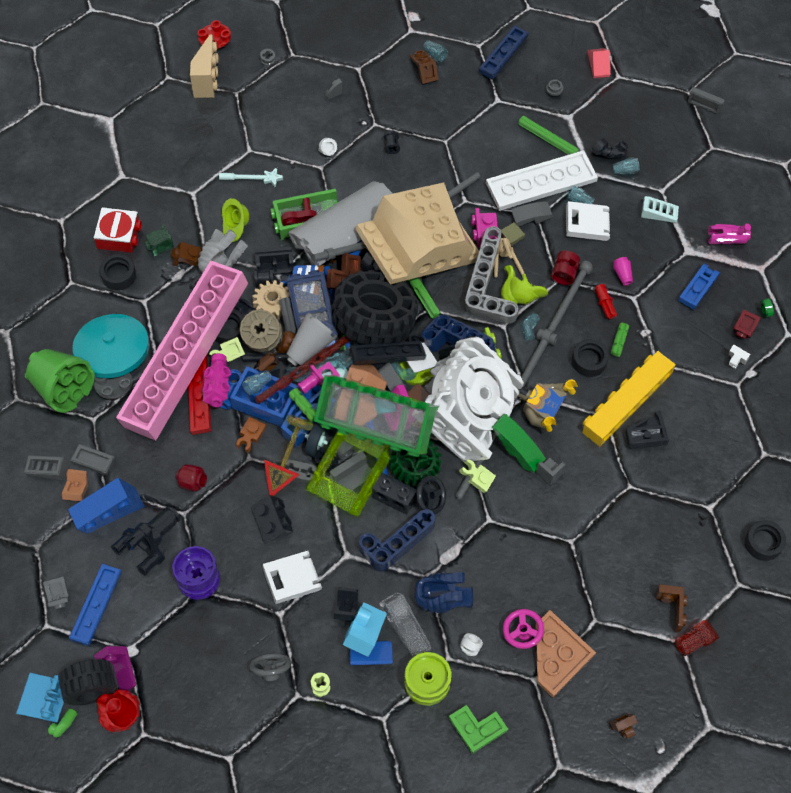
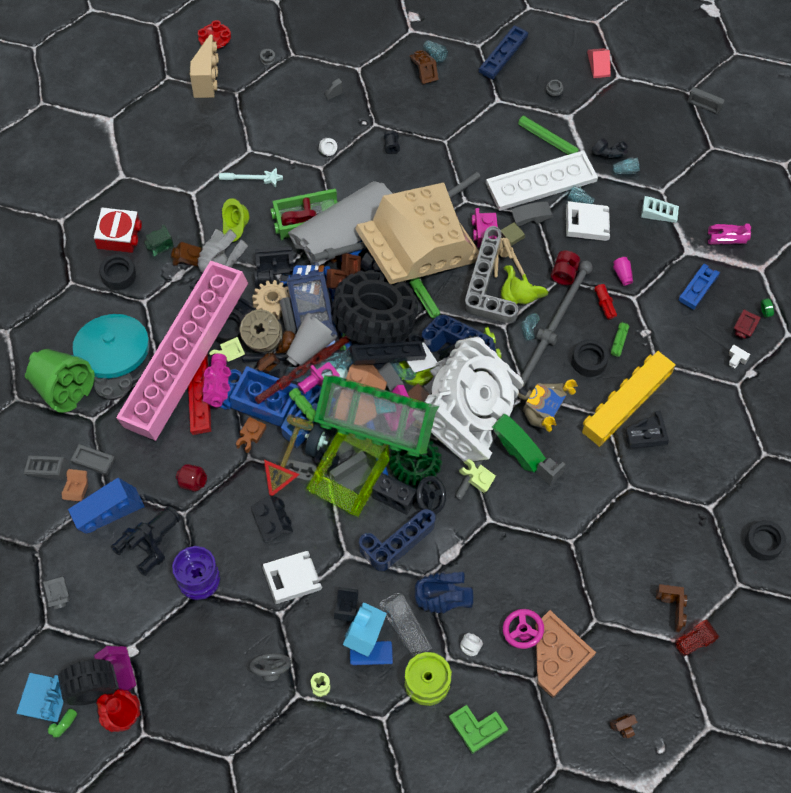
blue tile [69,564,122,646] -> none
clear light blue cone [242,370,272,395] -> none

